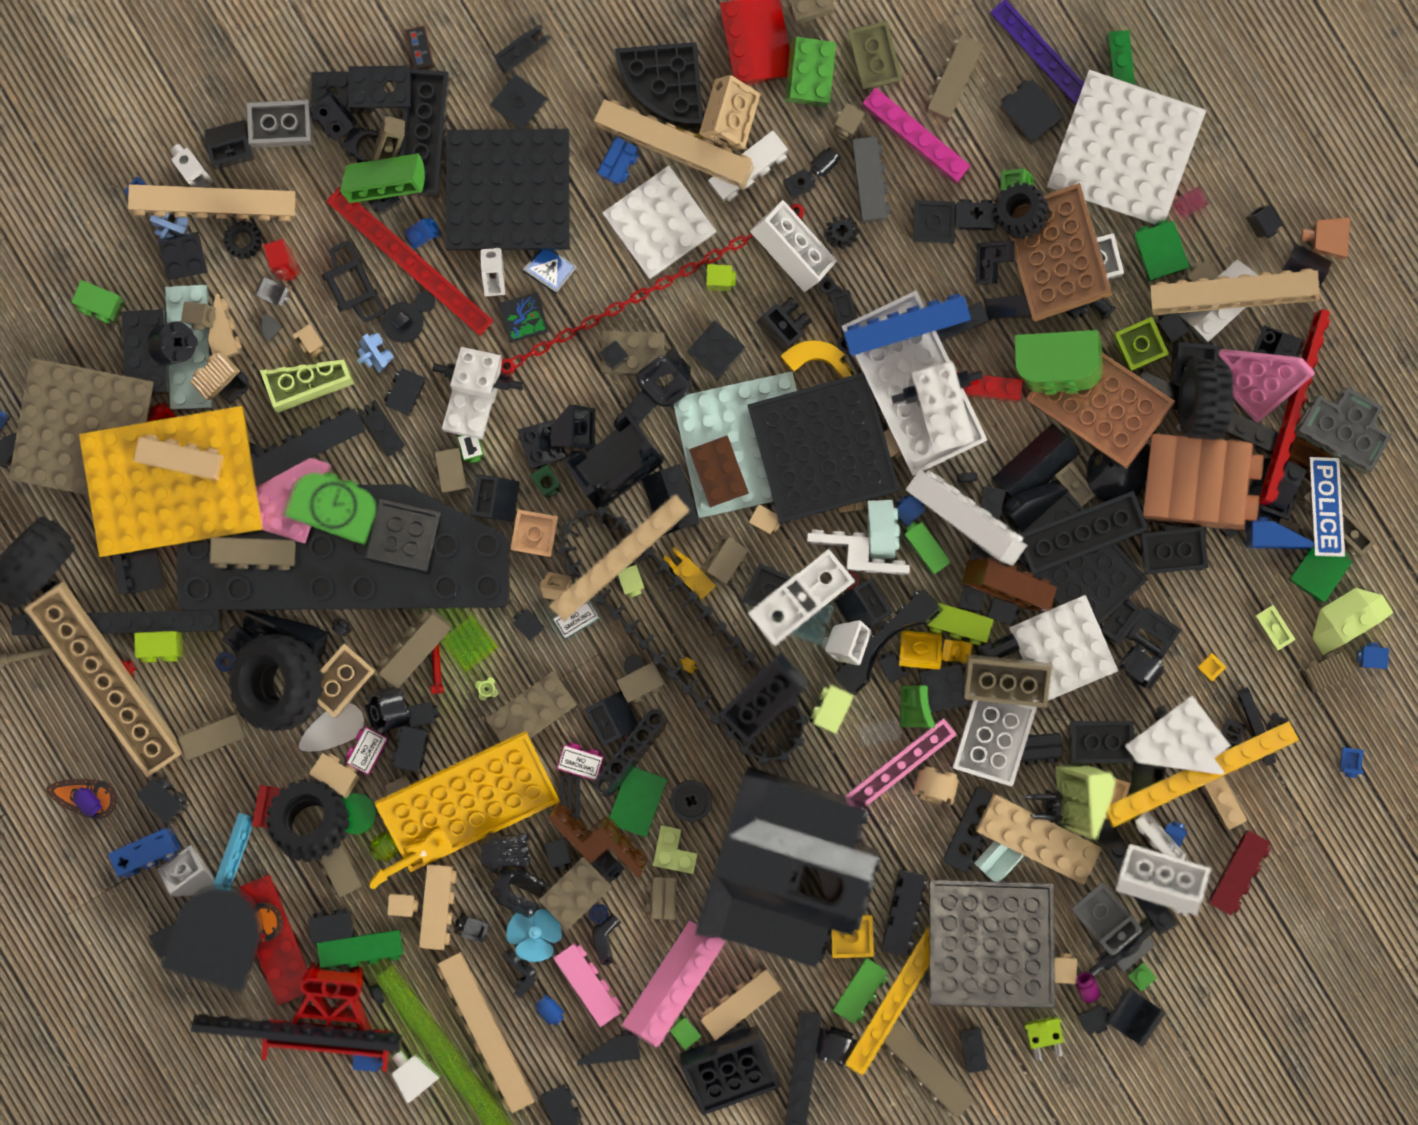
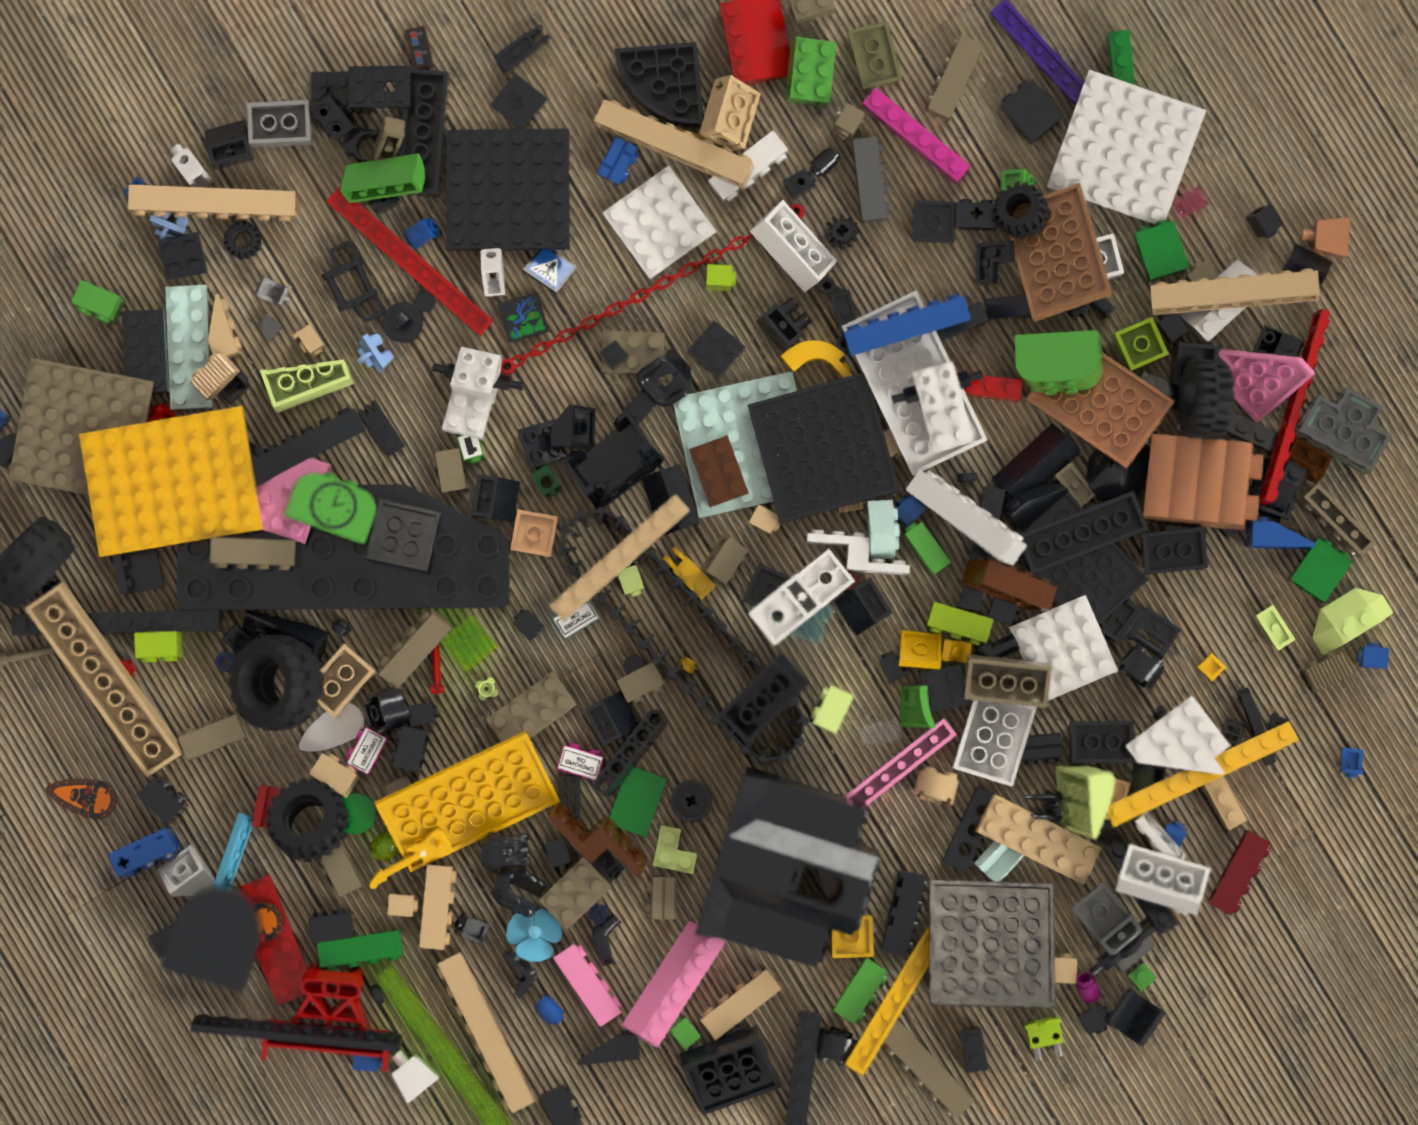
dark purple brick [72,787,103,818] -> none
tan brick [134,434,224,480] -> none
black brick [147,321,198,365] -> none
dark tan brick [181,302,216,331] -> none
red brick [263,239,300,282] -> none
black brick [384,368,426,417] -> none
tan brick [540,572,573,600] -> none
white torso [821,621,872,665] -> none
black arch [834,590,944,695] -> none
sticker [1310,457,1345,556] -> none

